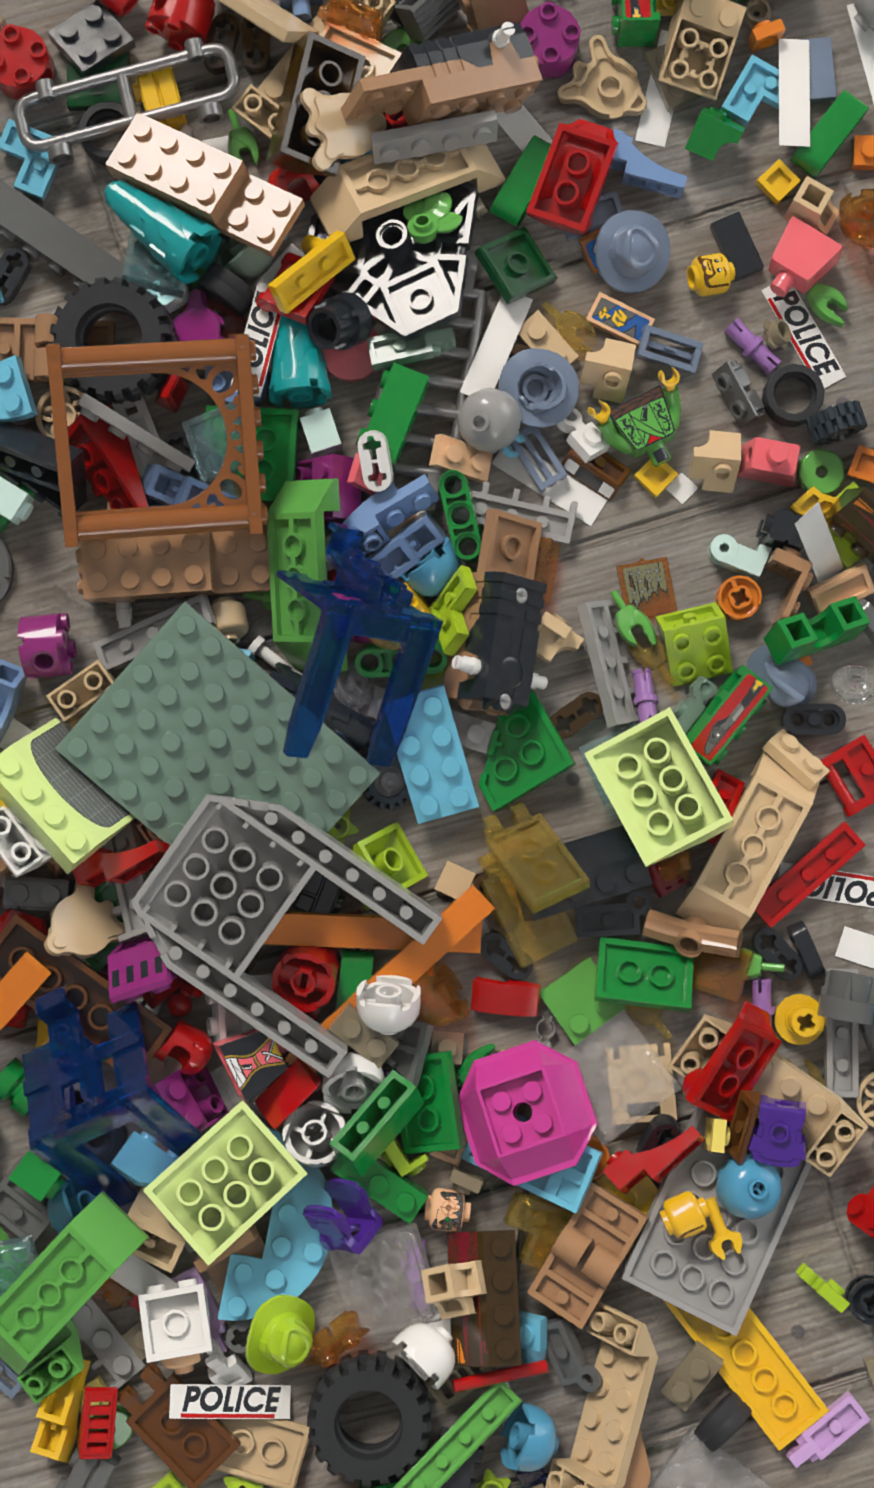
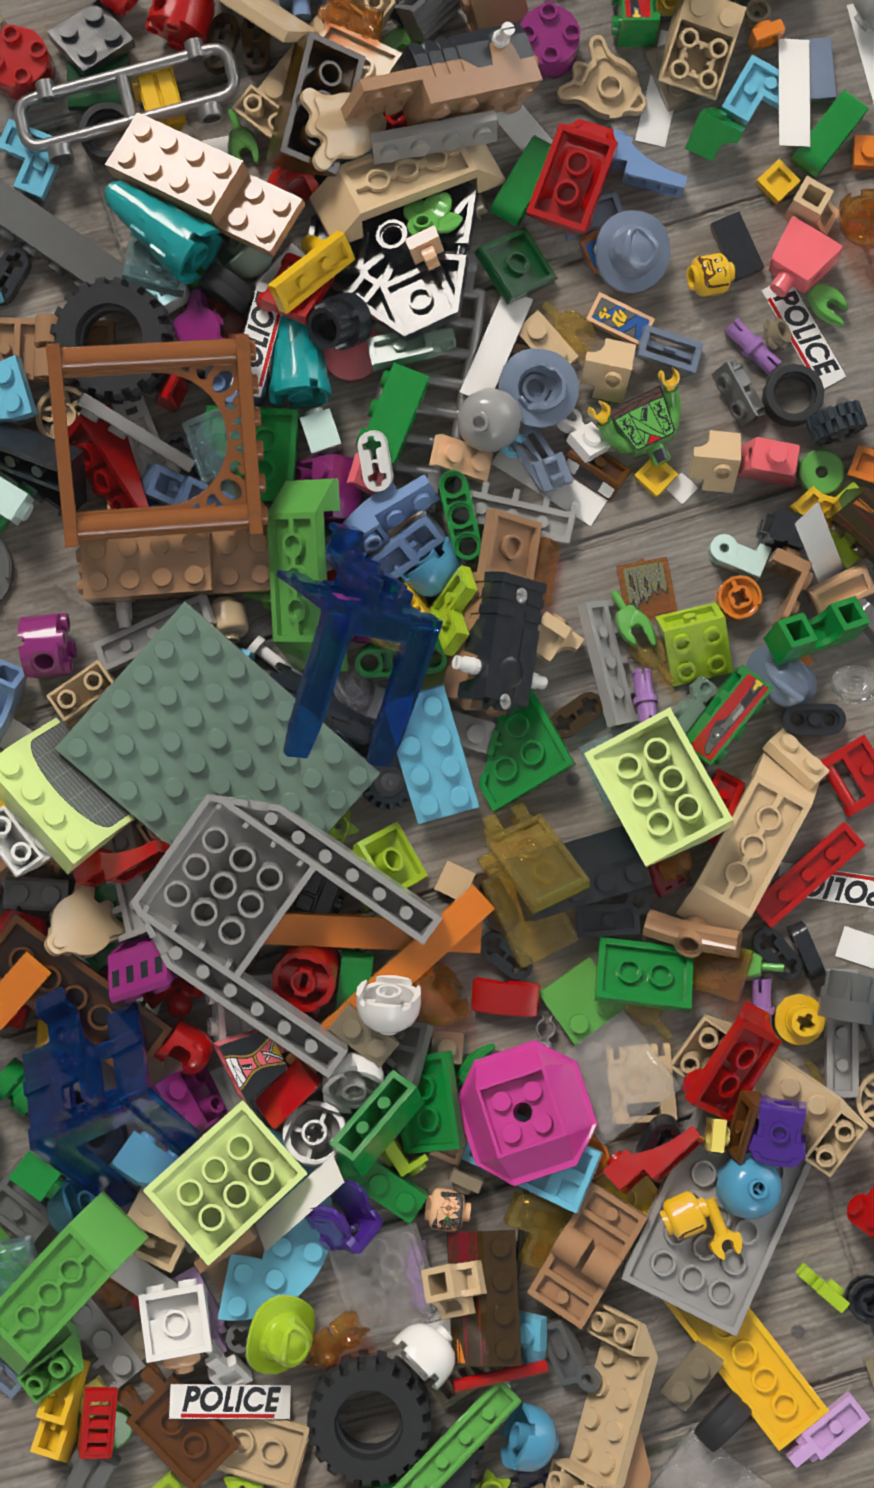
none -> white sticker [255,1155,344,1252]
none -> light nougat tile [405,226,444,271]
none -> sand blue tile [533,452,574,494]

